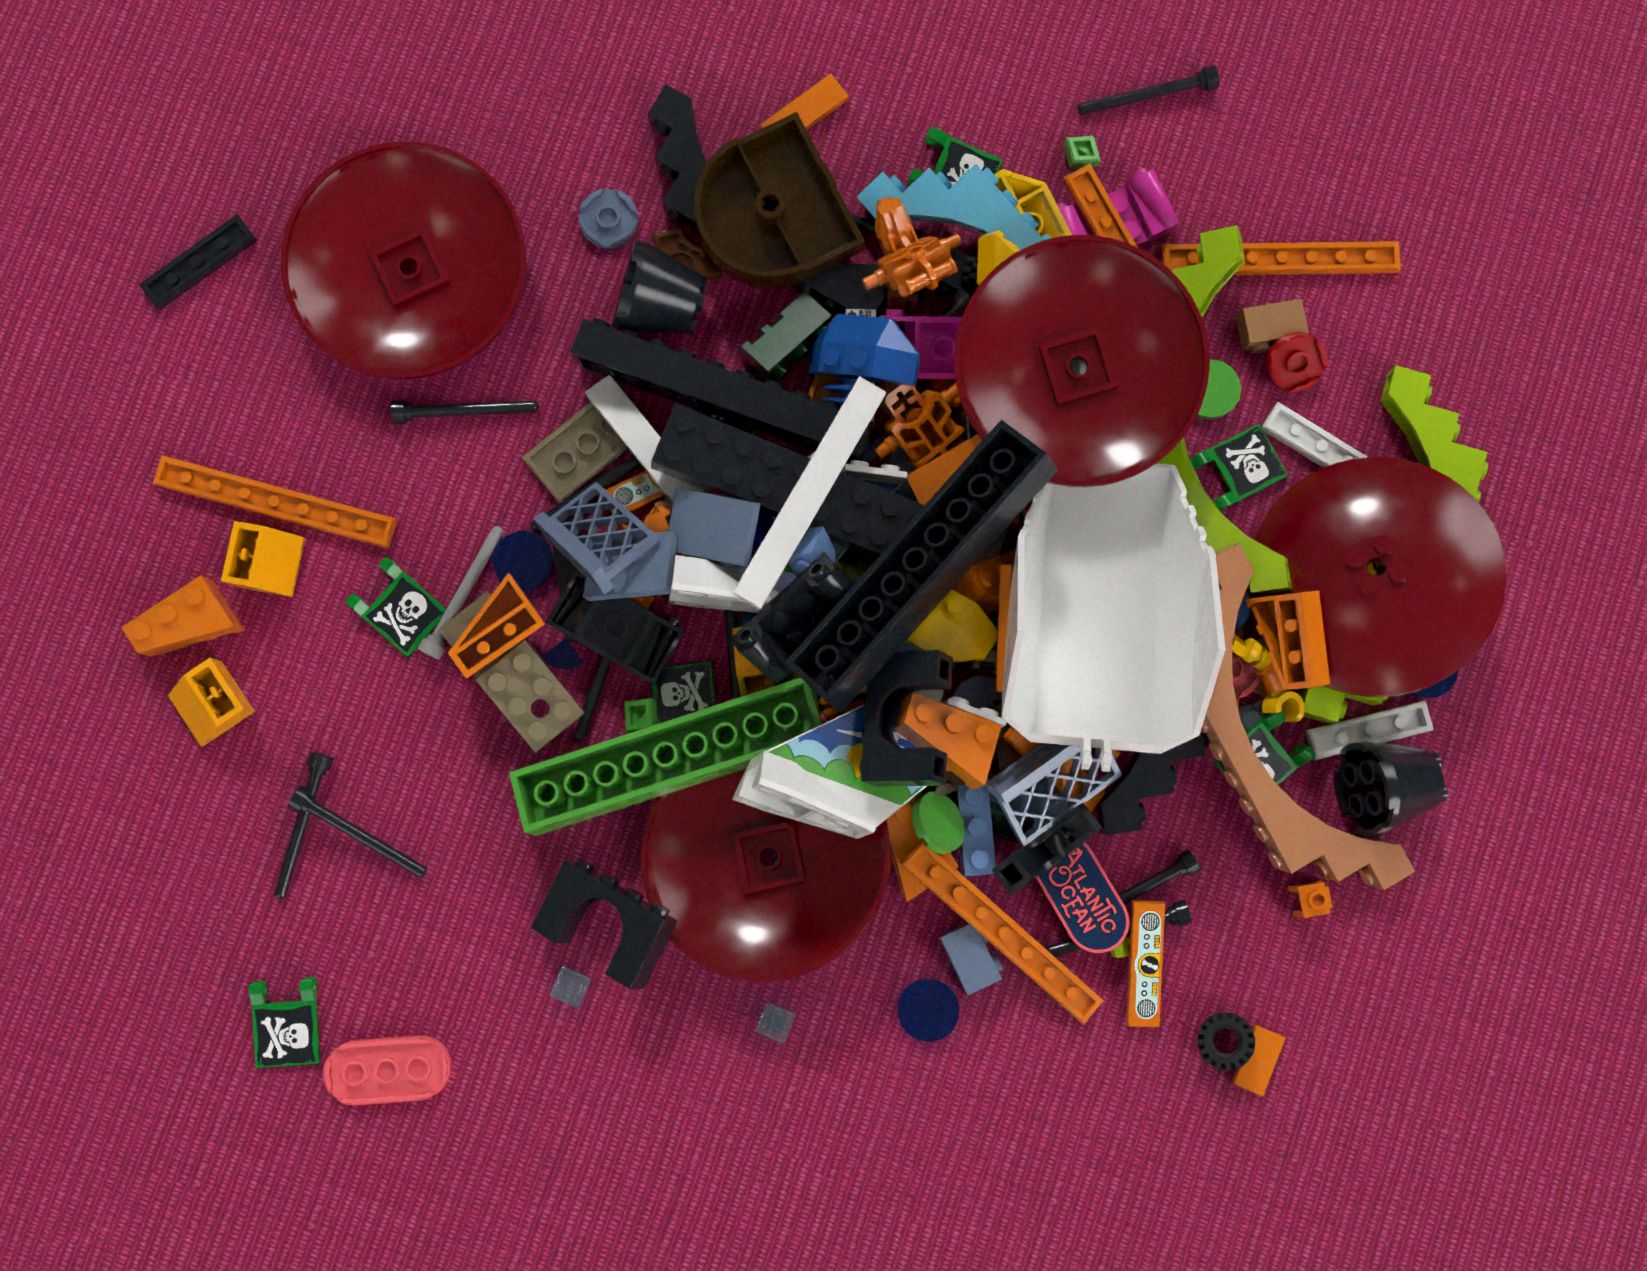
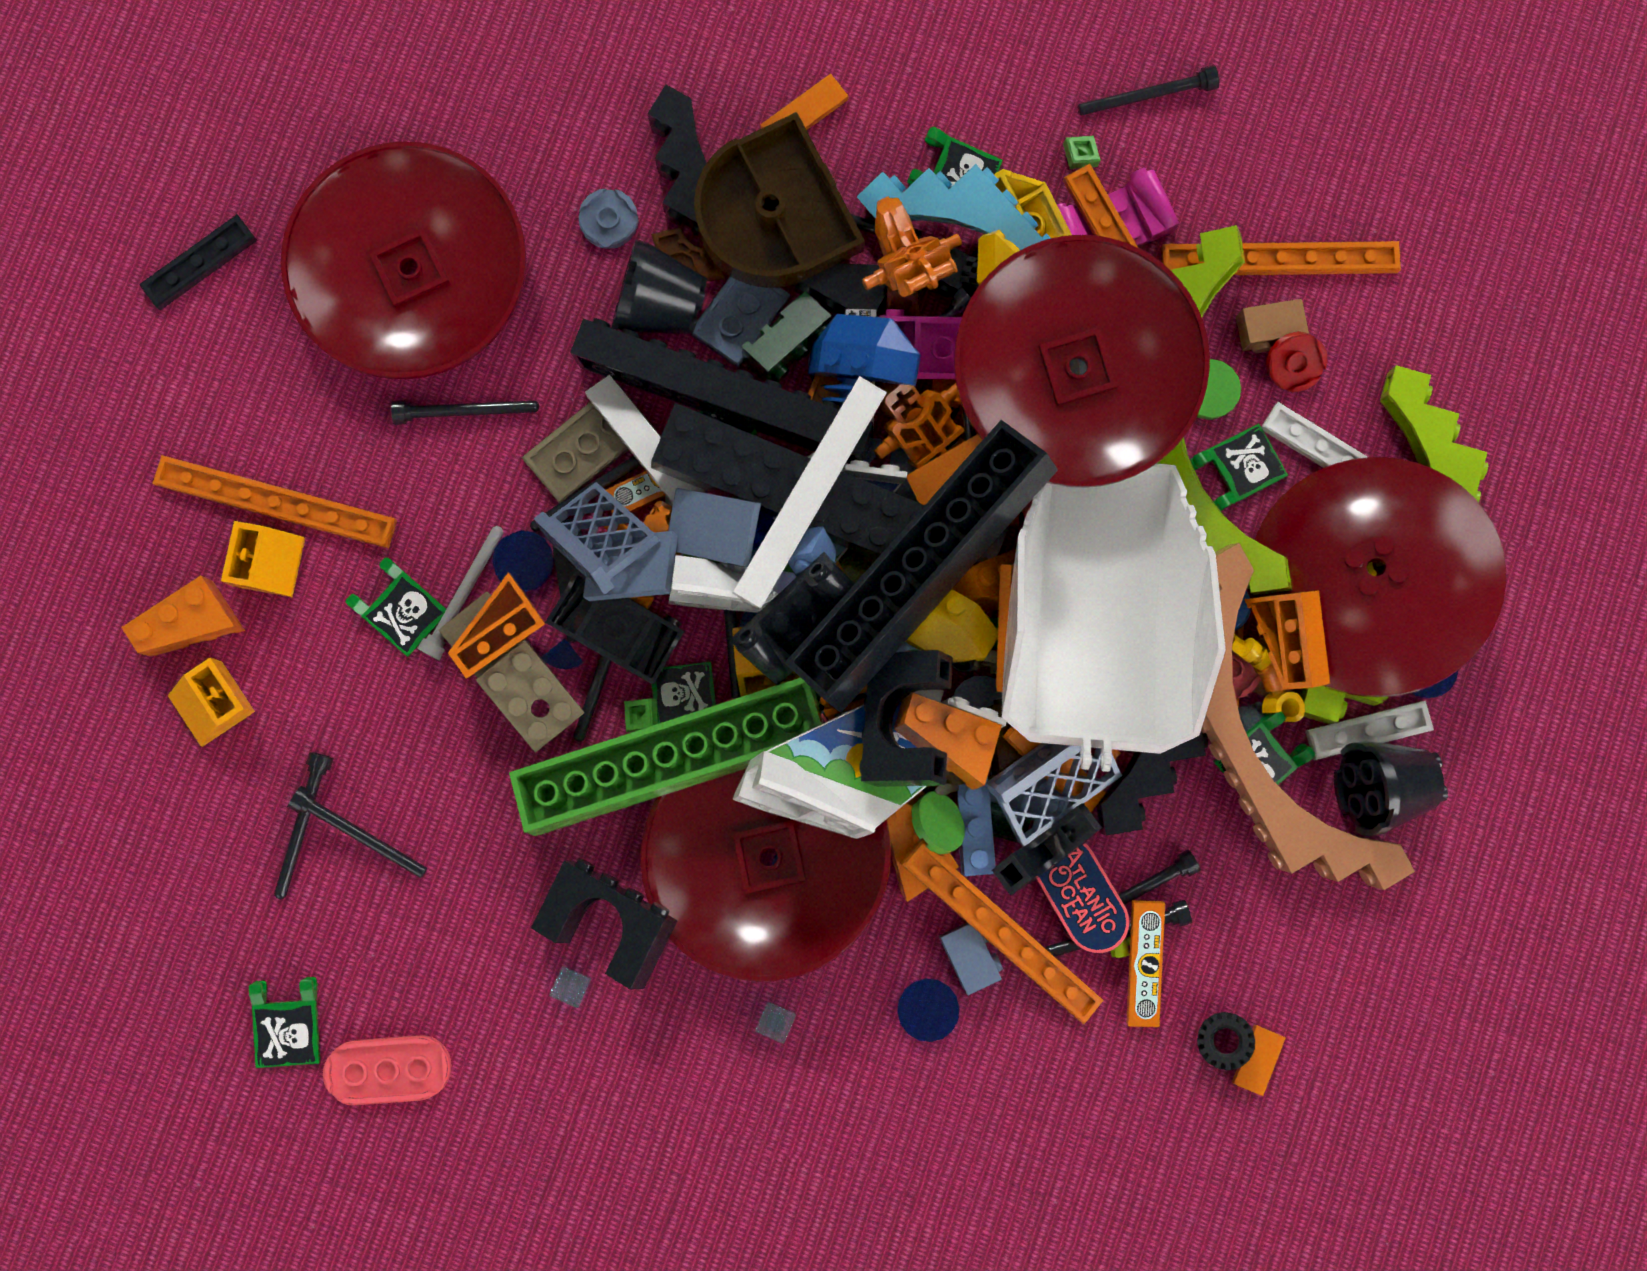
orange window [1288,880,1333,918] -> none
none -> sand blue tile [691,277,790,369]

